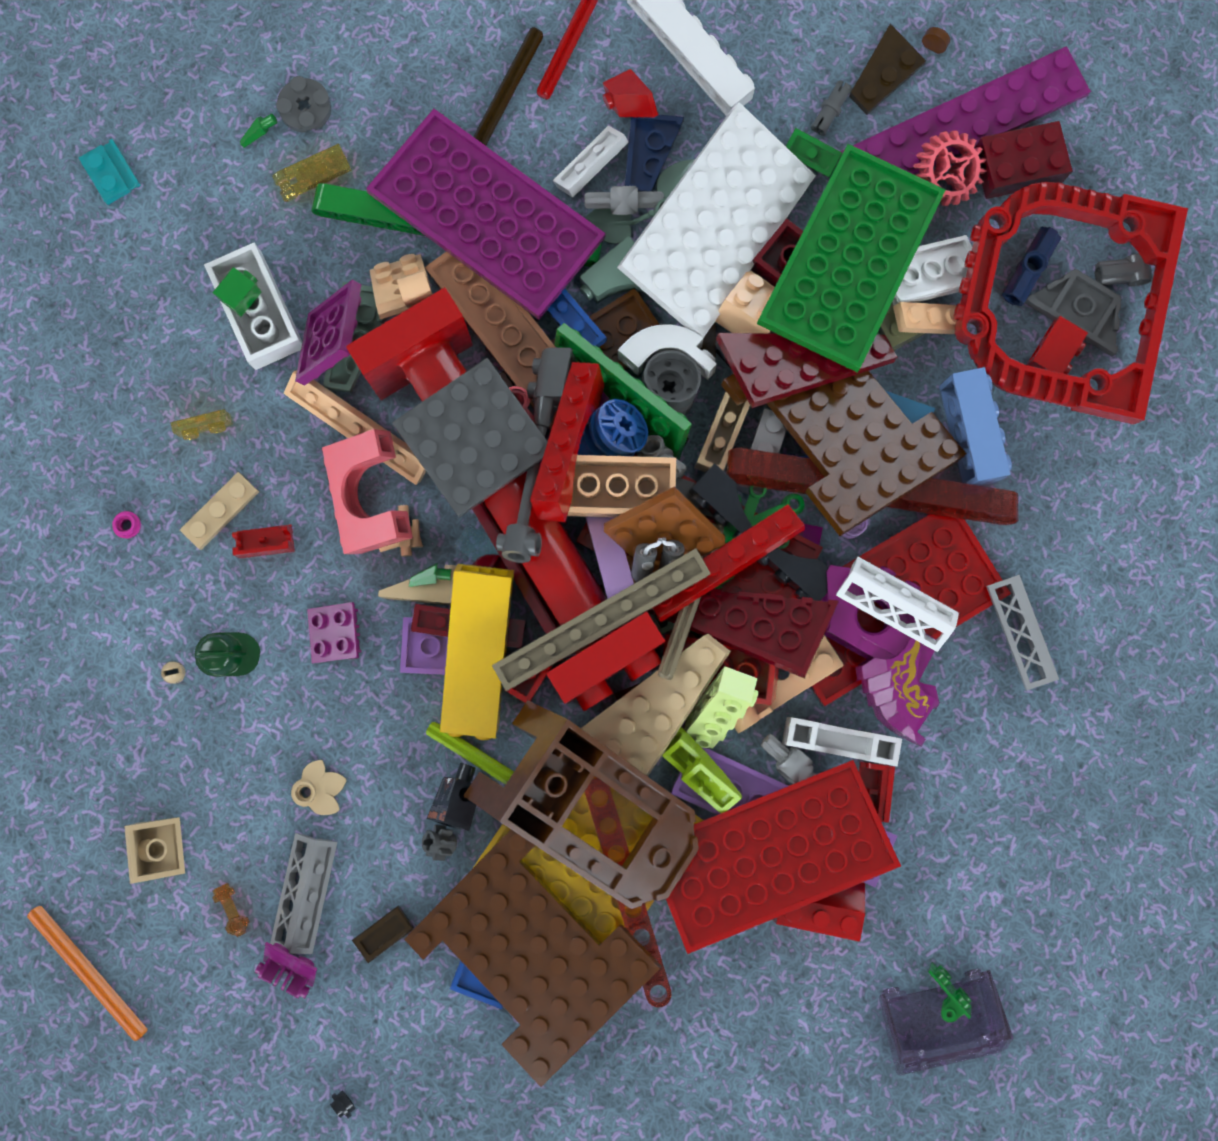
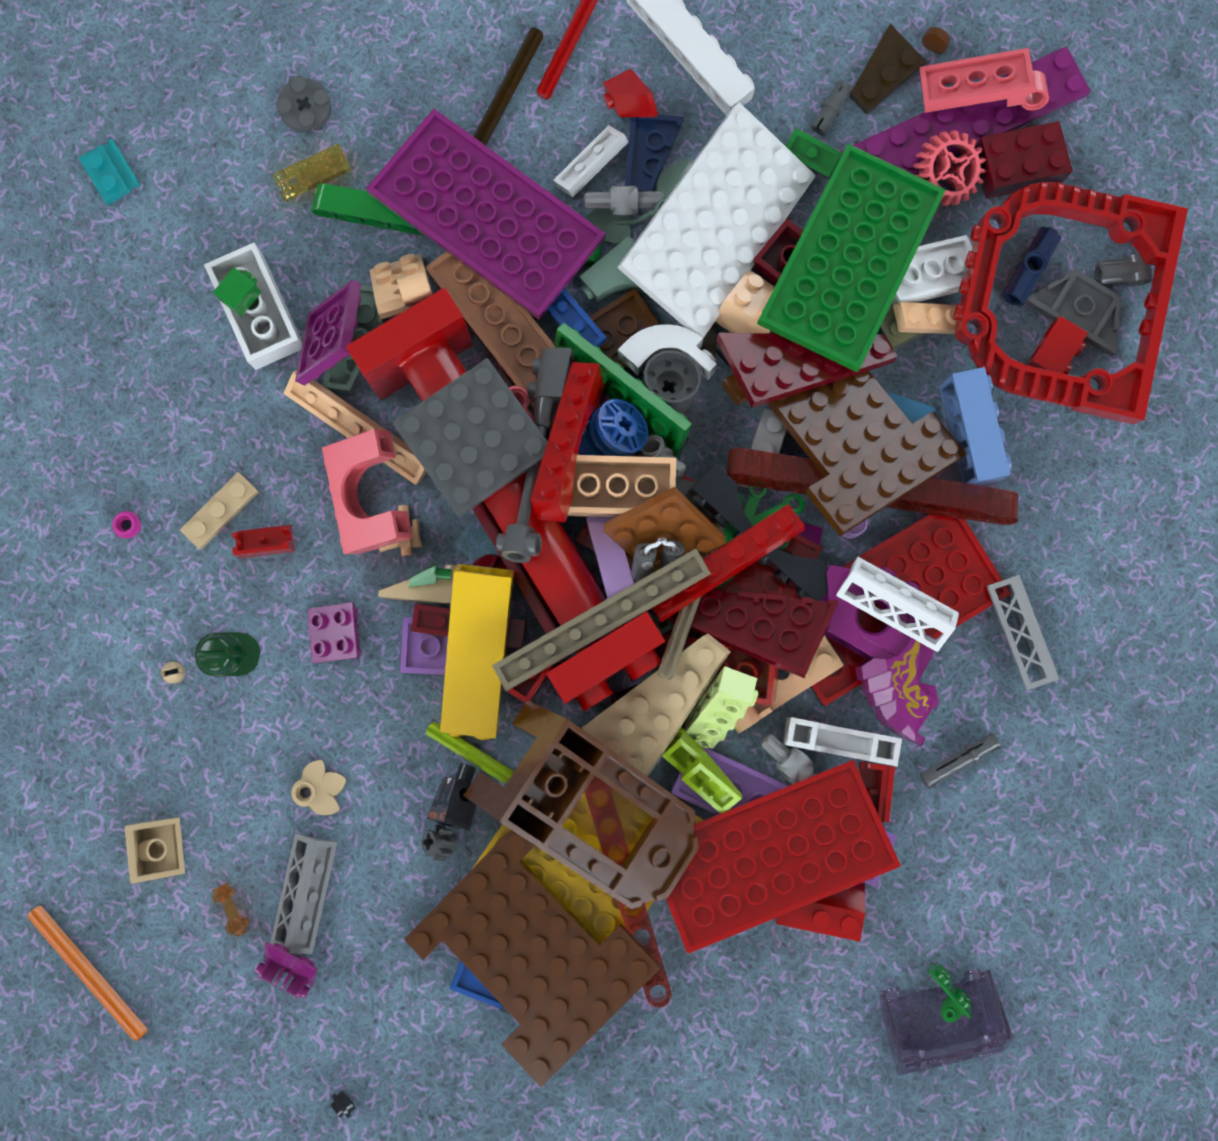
clear yellow plate [170,409,233,440] -> none
green bar [240,114,277,148] -> none
dark brown tile [352,905,415,963] -> none
tan brick [694,373,750,472] -> none
none -> coral hinge [920,48,1049,113]
none -> dark grey pin [920,732,1001,789]

